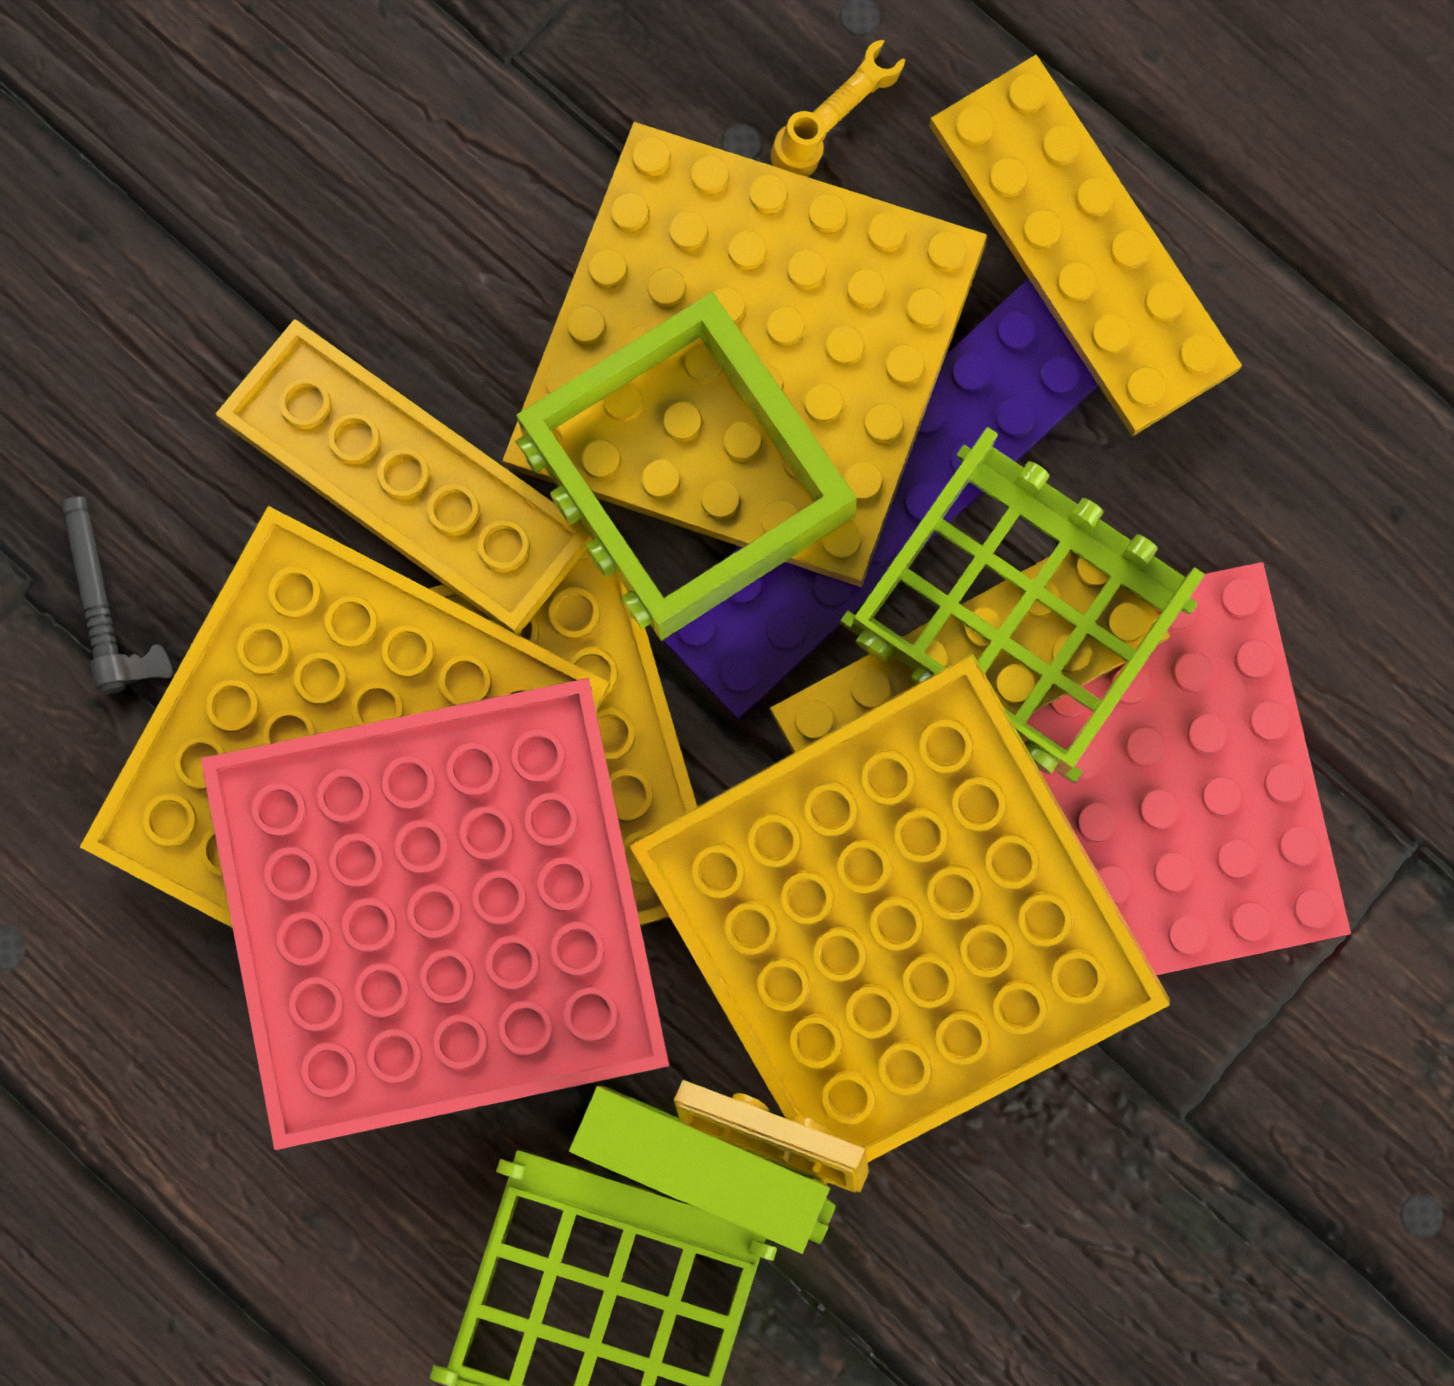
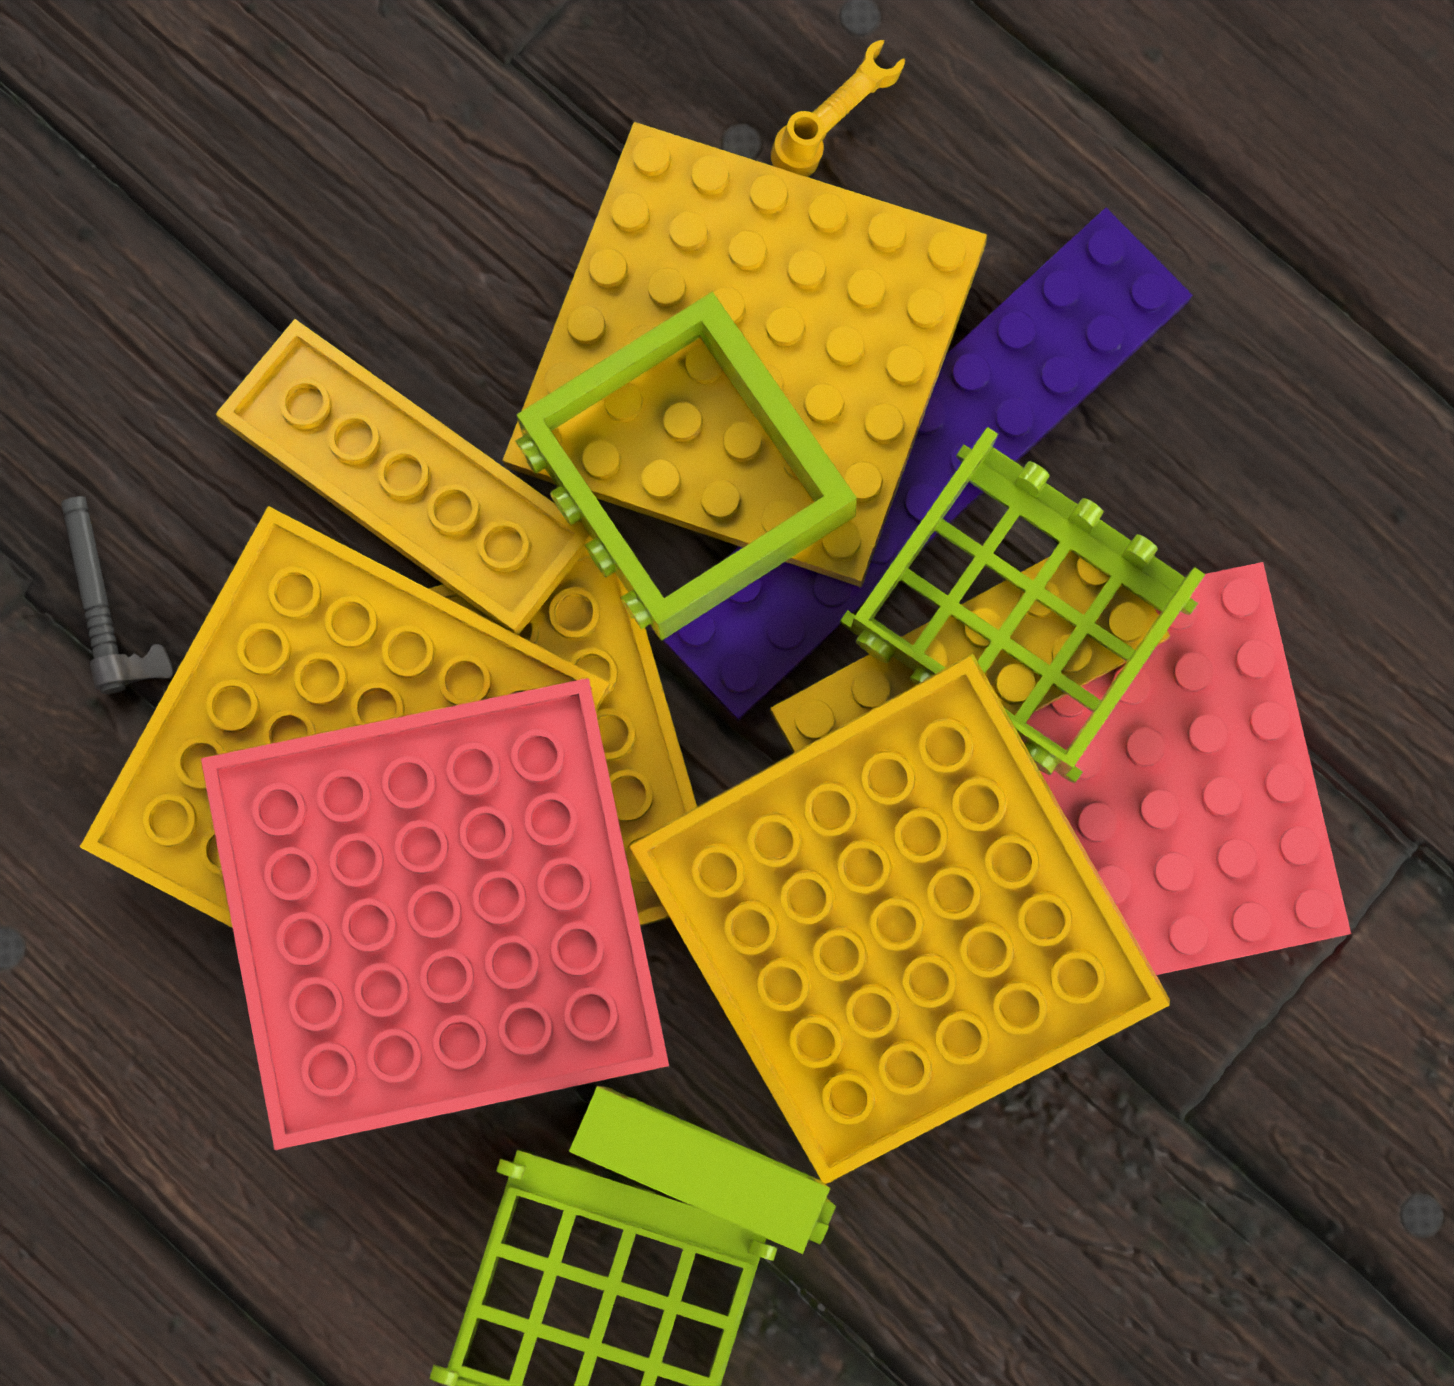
yellow plate [674,1080,869,1193] -> none
yellow plate [929,54,1242,437] -> none

